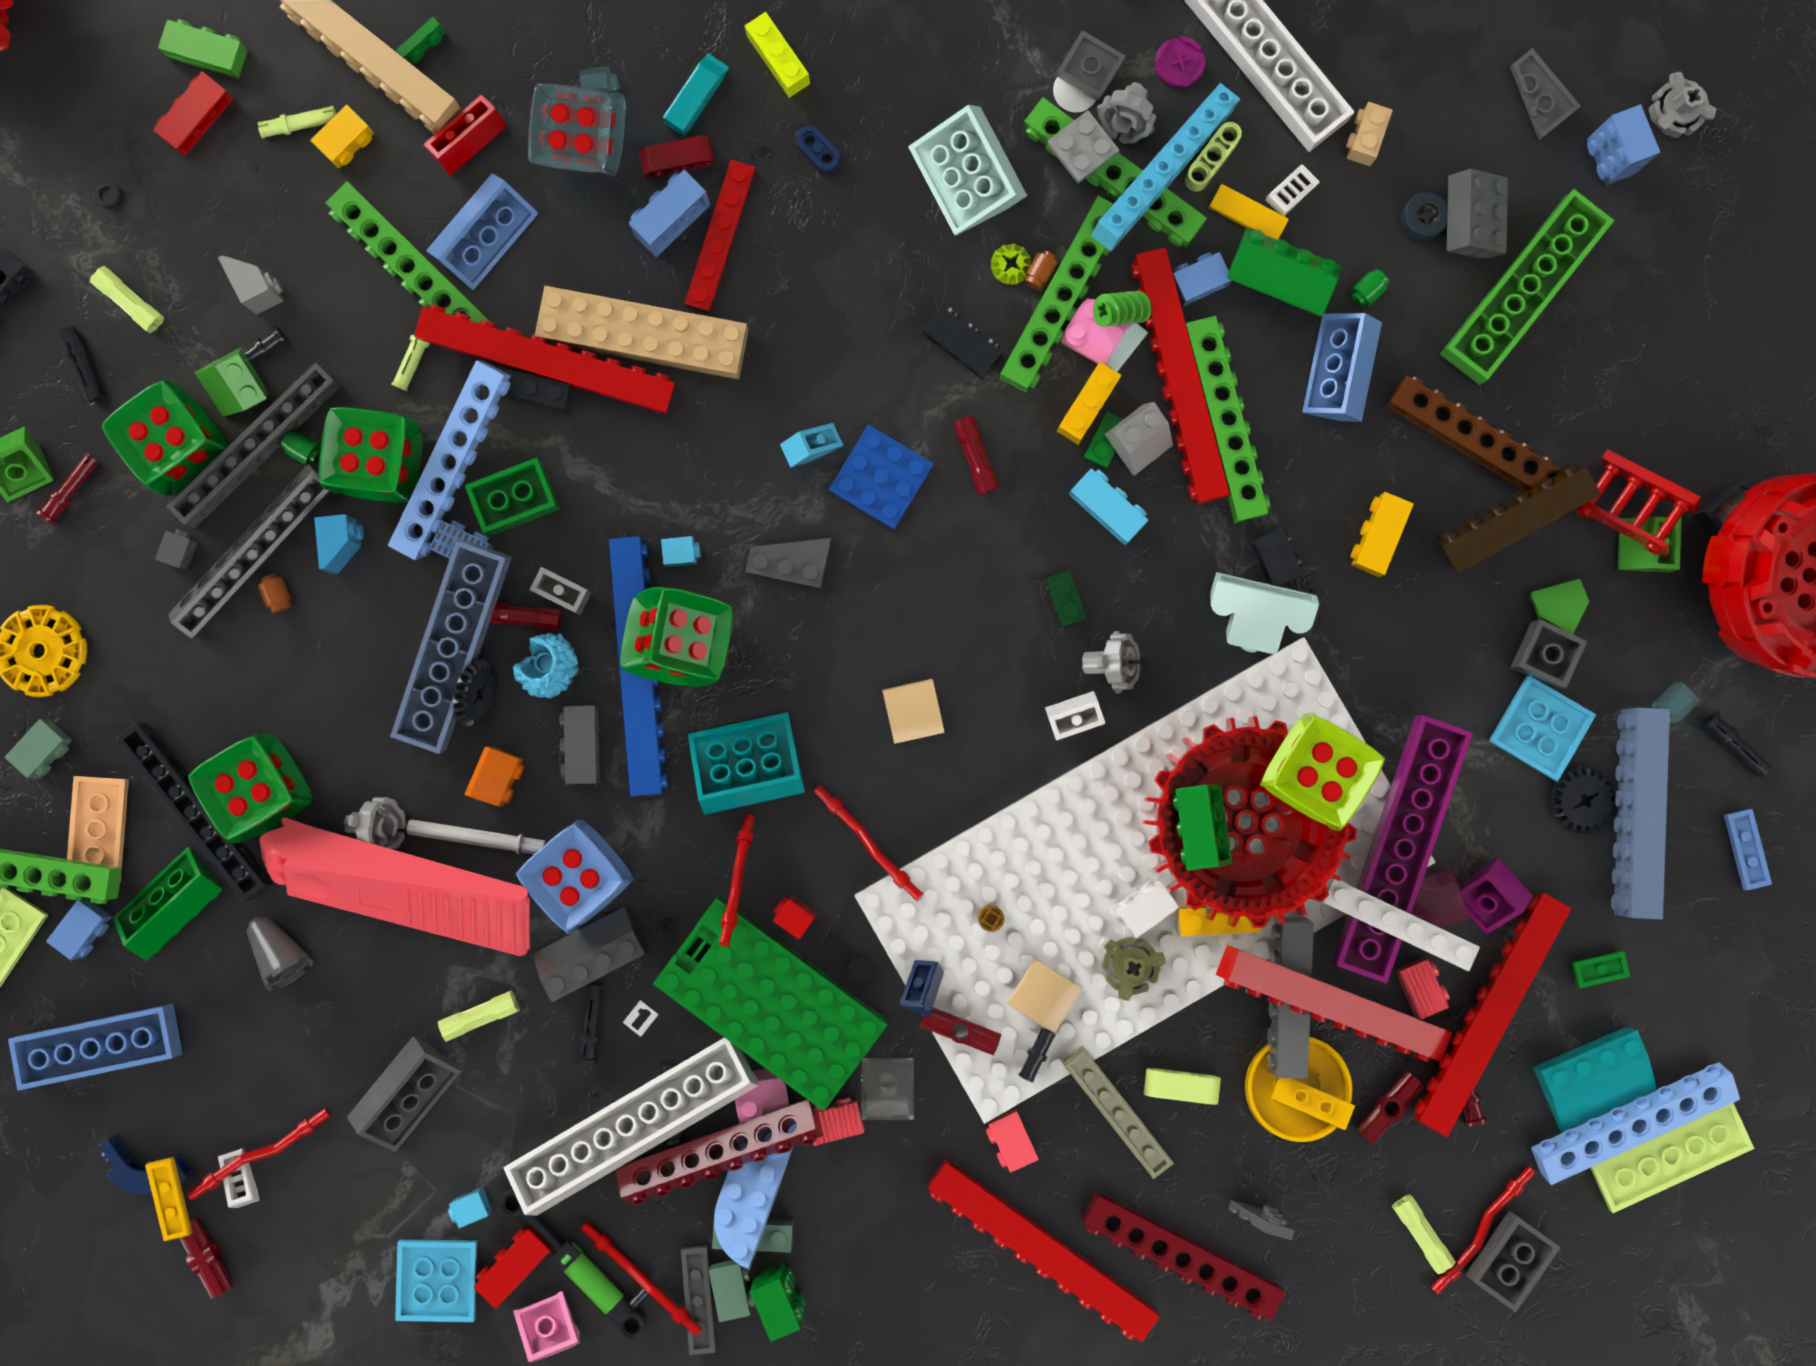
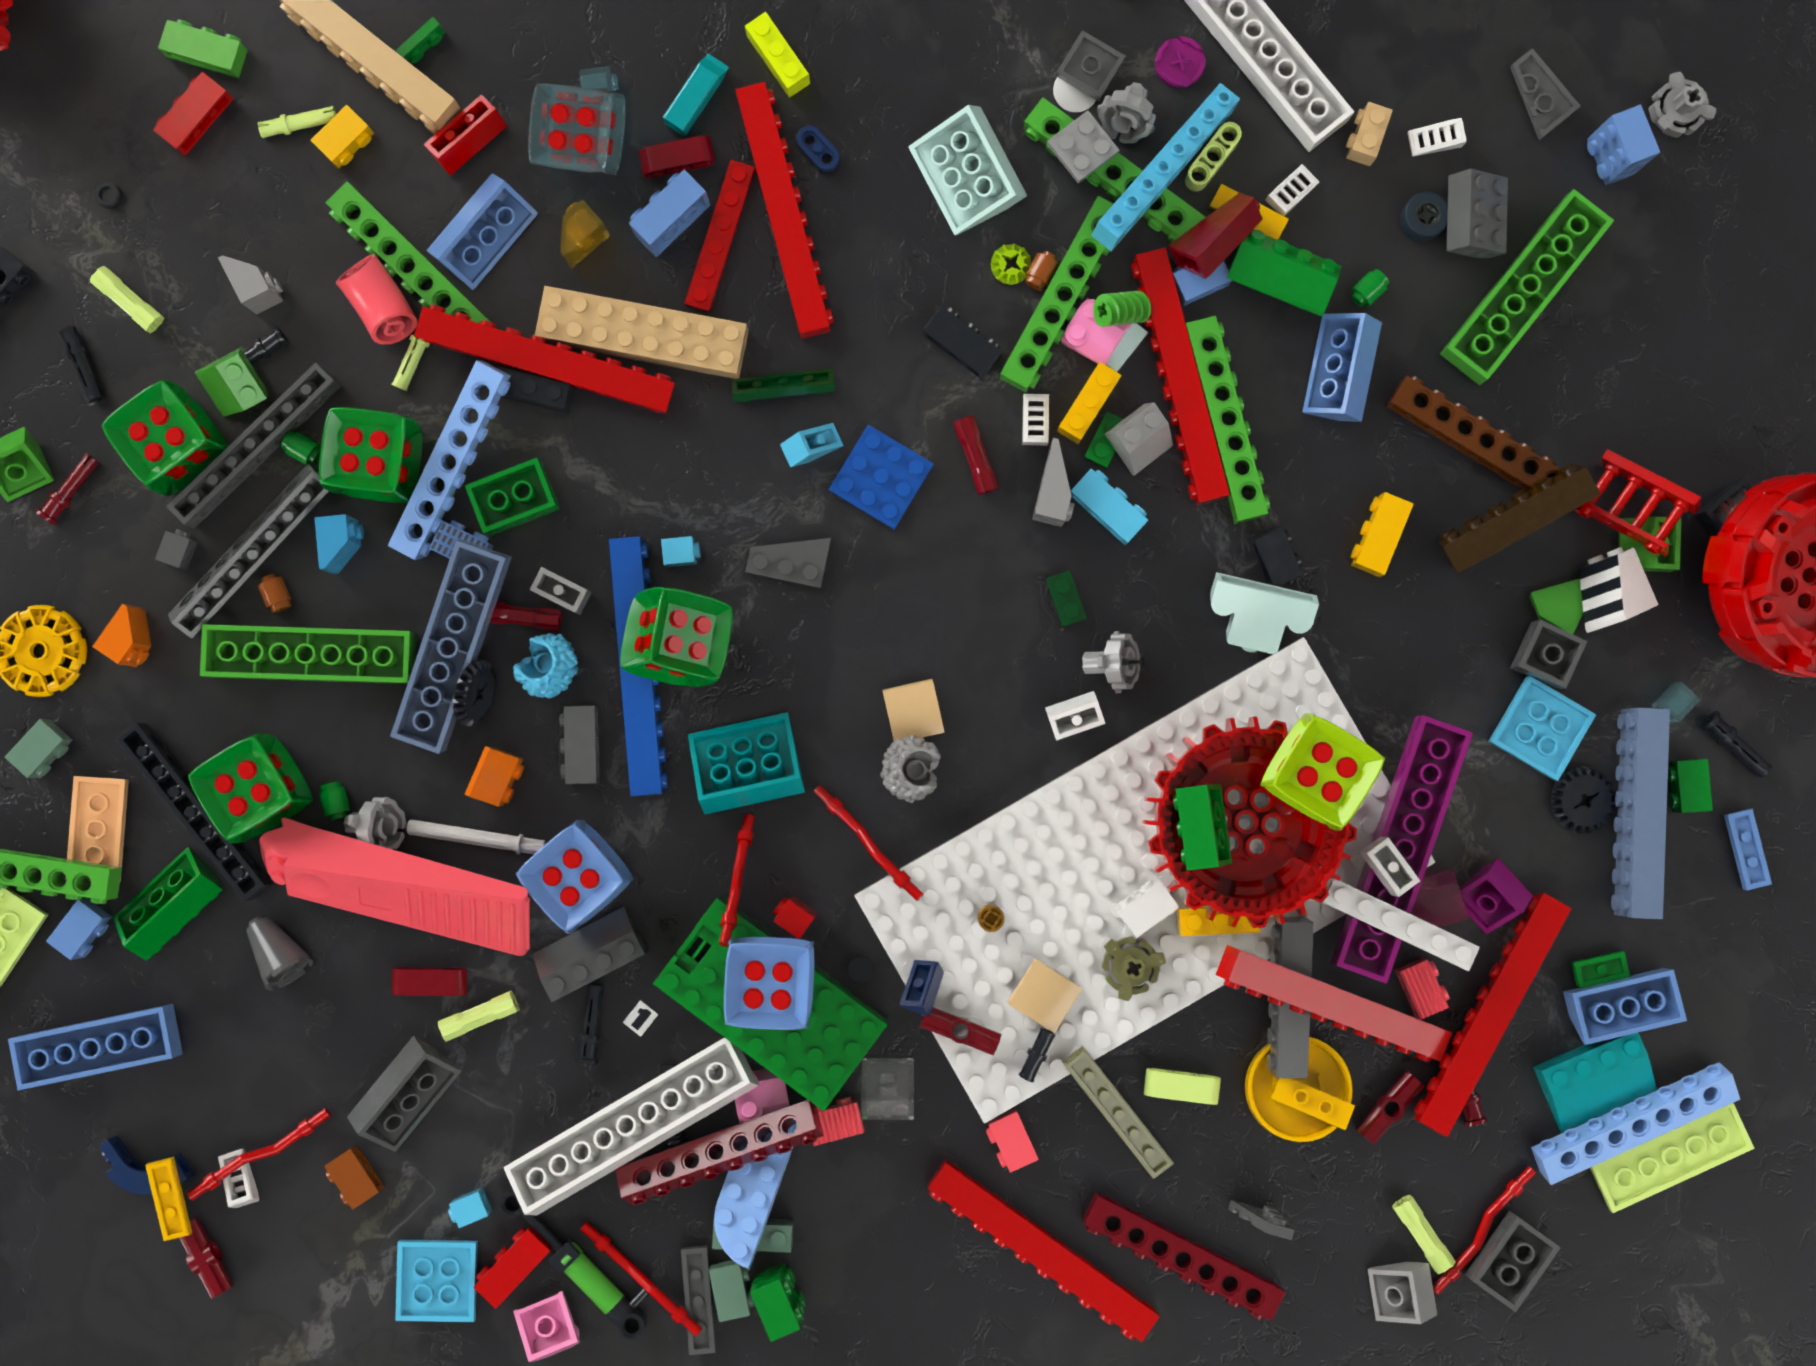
none -> orange slope [92,604,151,667]
none -> bright green brick [200,624,417,684]
none -> green brick [319,781,351,821]
none -> dark orange brick [324,1144,385,1210]
none -> coral brick [336,254,417,345]
none -> dark red beam [392,967,467,996]
none -> clear yellow slope [560,199,610,268]
none -> medium blue piece [724,937,814,1030]
none -> dark green plate [732,368,835,402]
none -> red brick [735,82,834,339]
none -> light grey hair [880,735,941,803]
none -> white slope [1022,394,1049,446]
none -> light grey slope [1032,438,1074,527]
none -> dark red slope [1168,193,1263,279]
none -> white brick [1360,837,1420,897]
none -> light grey slope [1367,1262,1437,1324]
none -> white slope [1407,118,1466,157]
none -> medium blue slope [1563,968,1687,1045]
none -> white slope [1579,547,1658,633]
none -> green piece [1668,759,1713,813]

